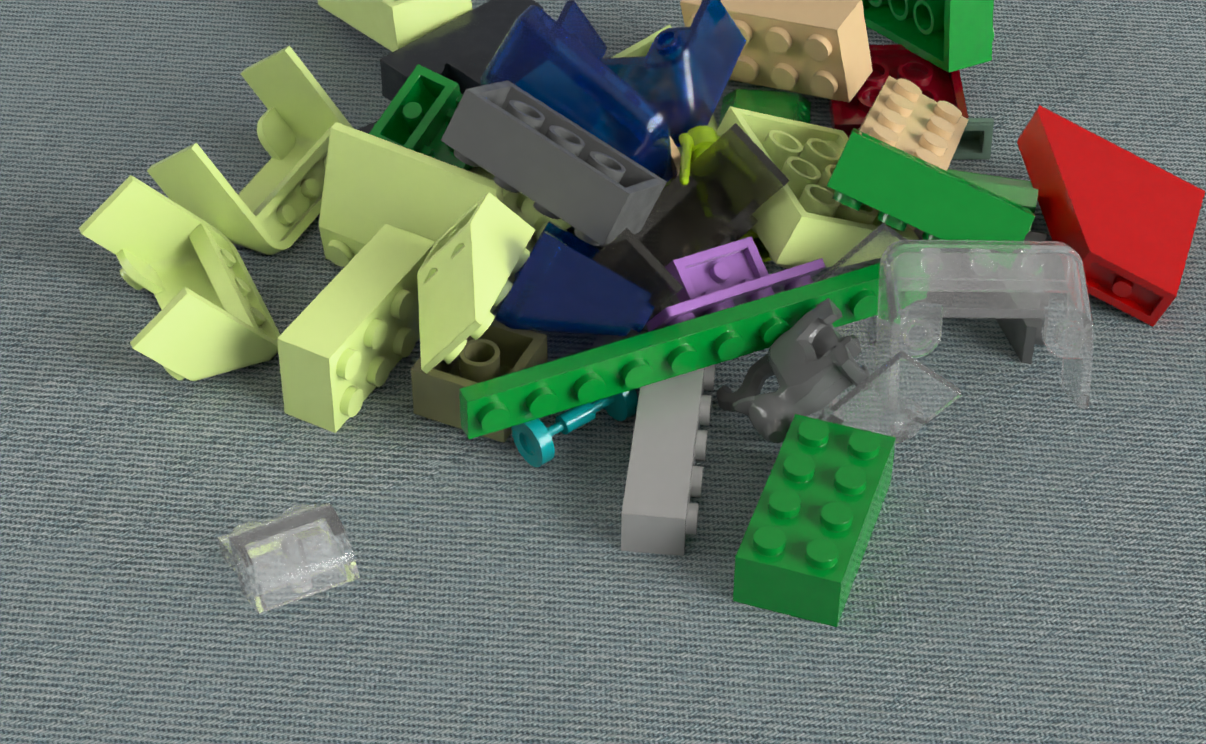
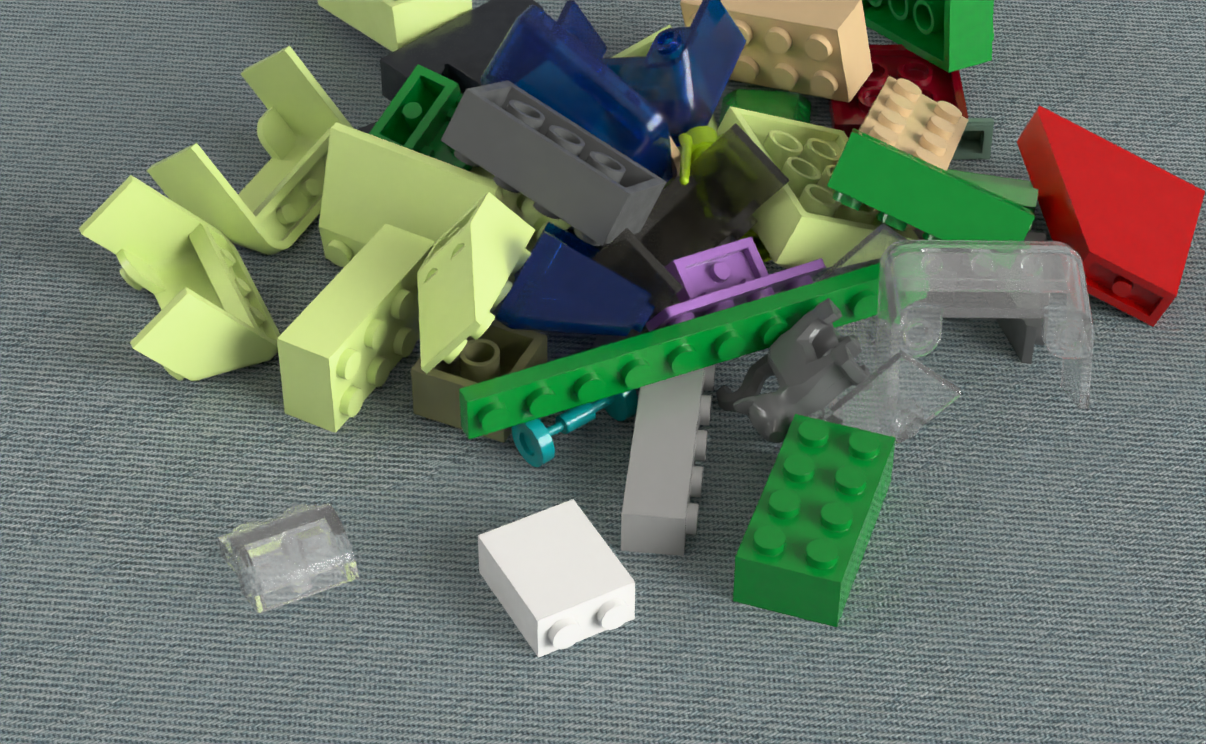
none -> white brick [478,499,635,658]

